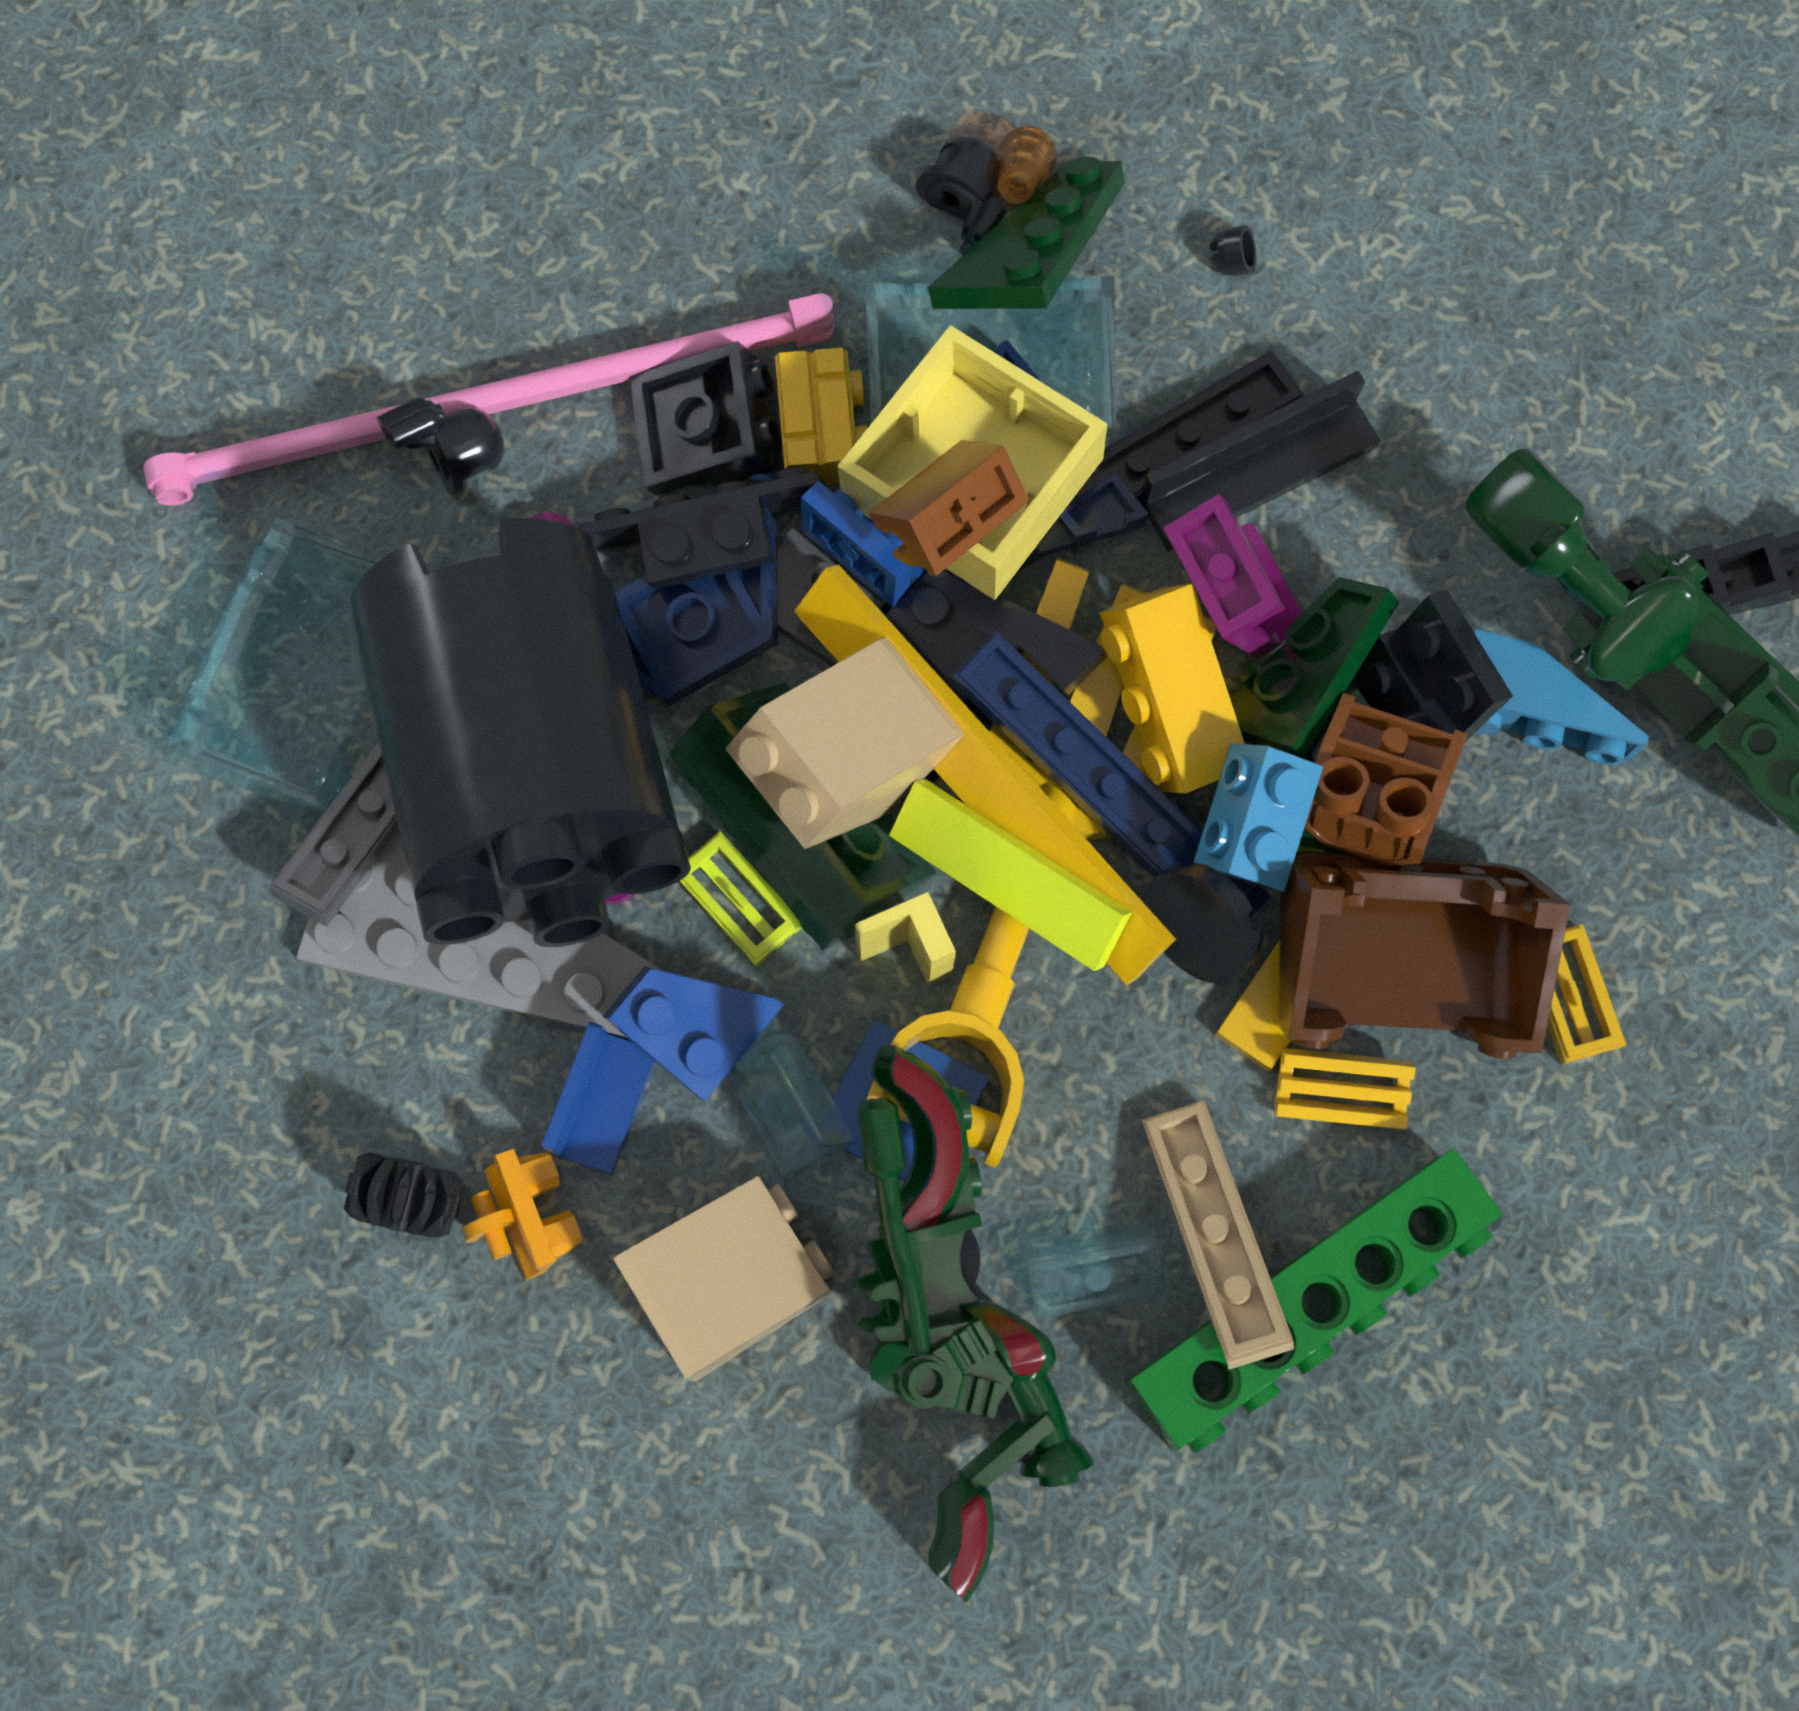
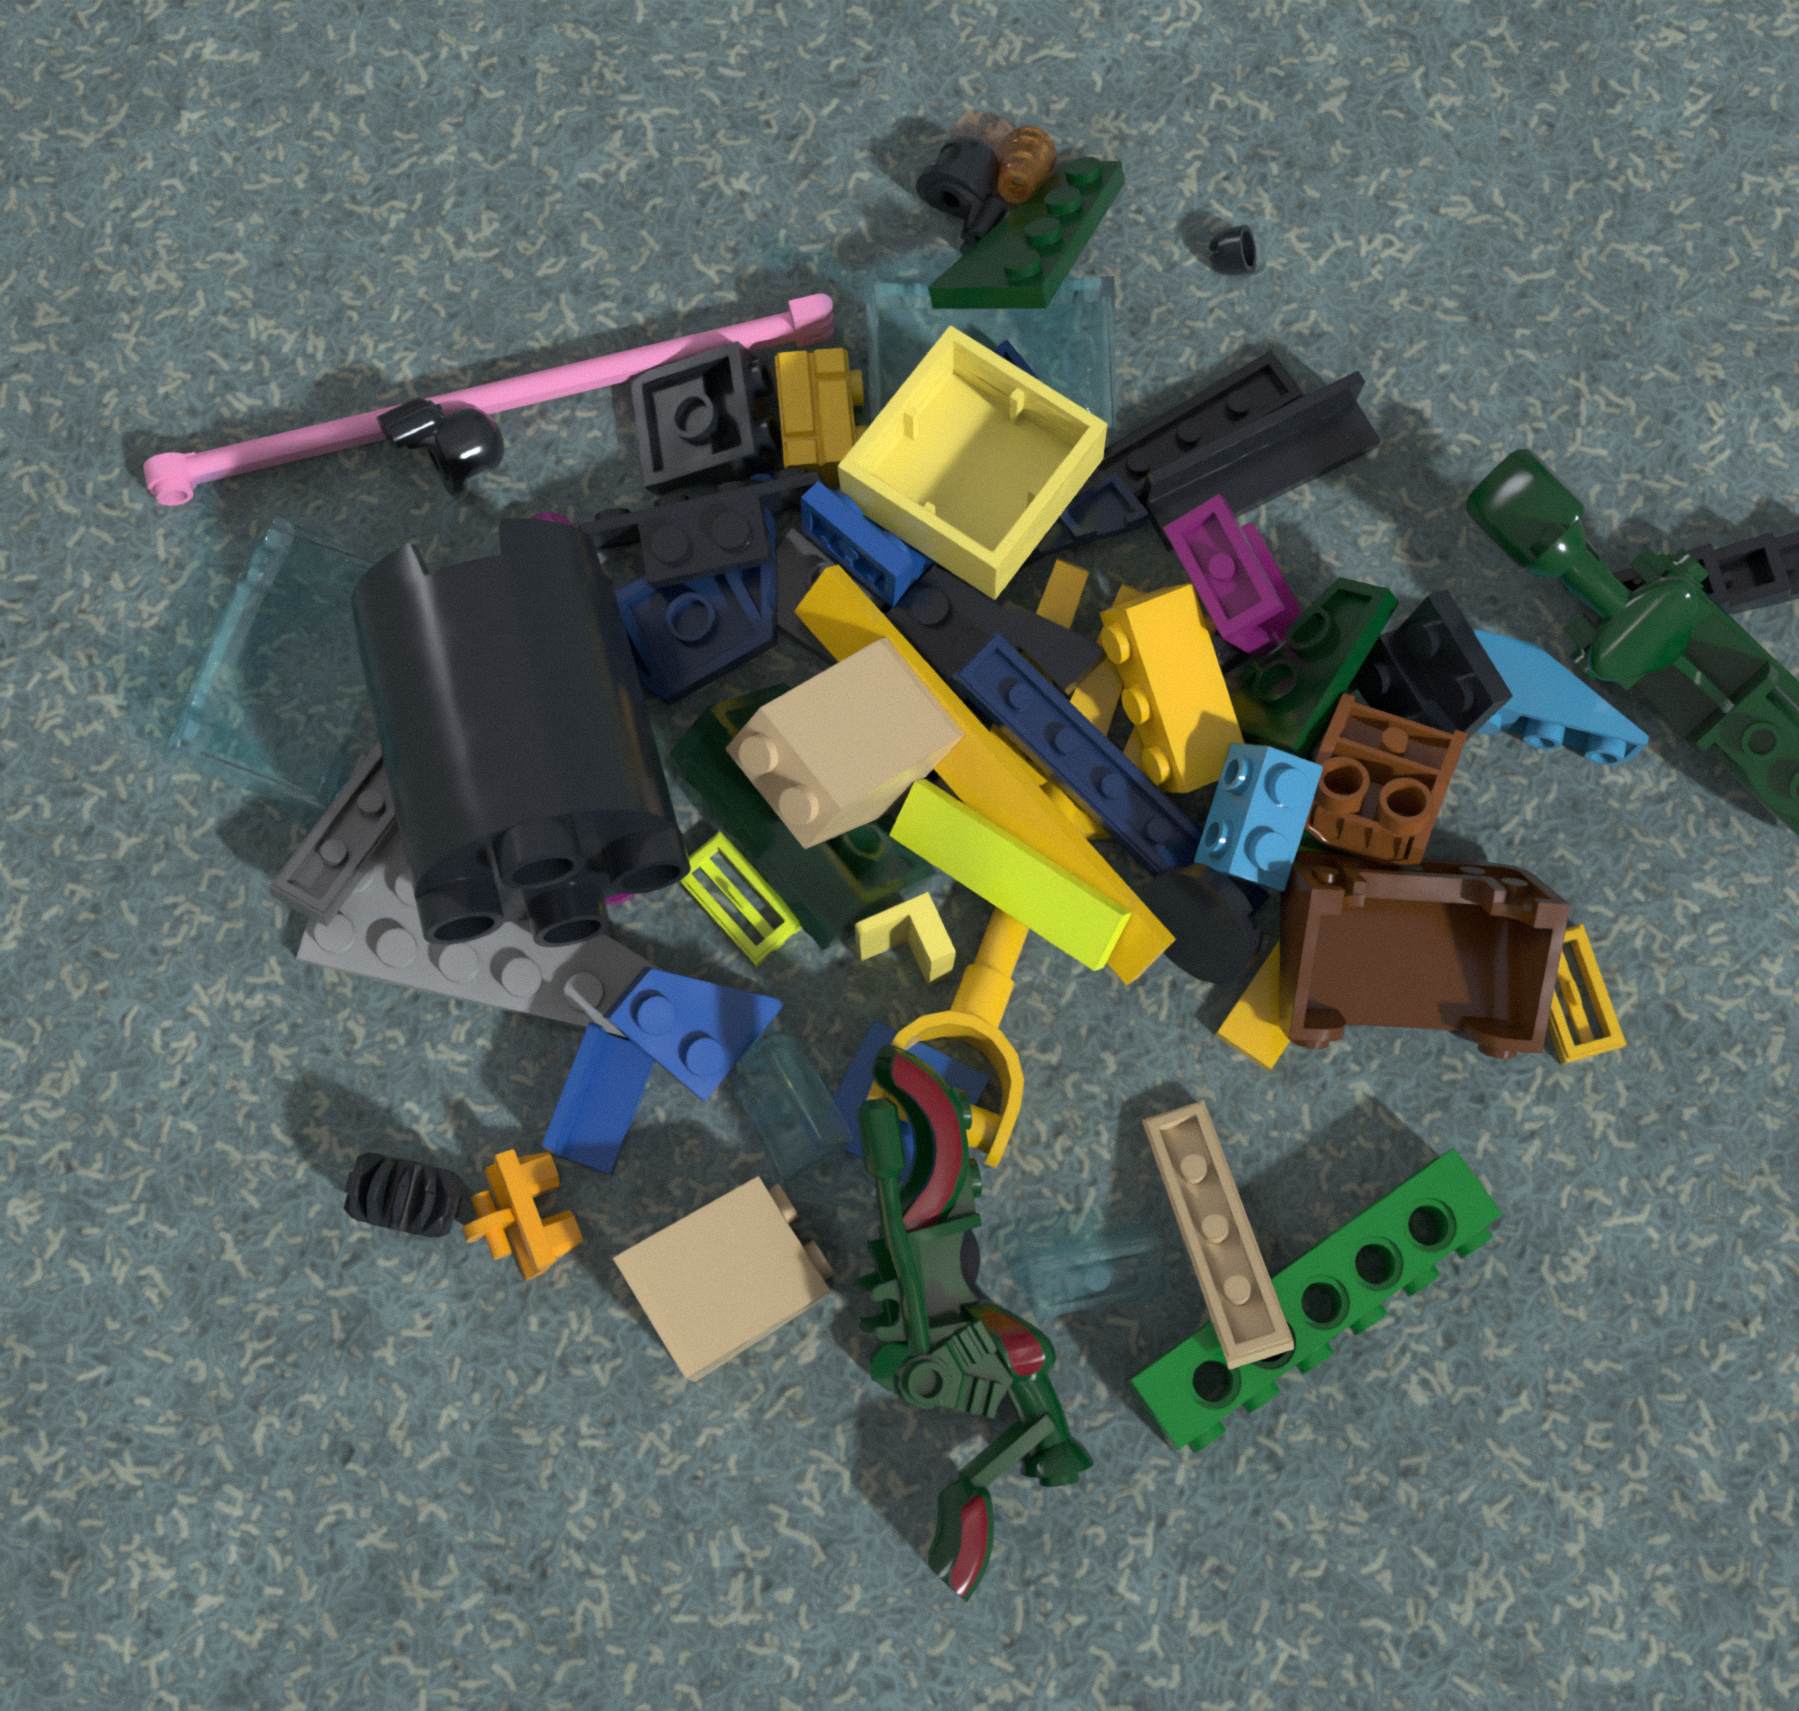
dark orange hinge [869,440,1029,576] -> none
yellow tile [1274,1048,1416,1130] -> none
none -> black hand [1211,635,1249,676]

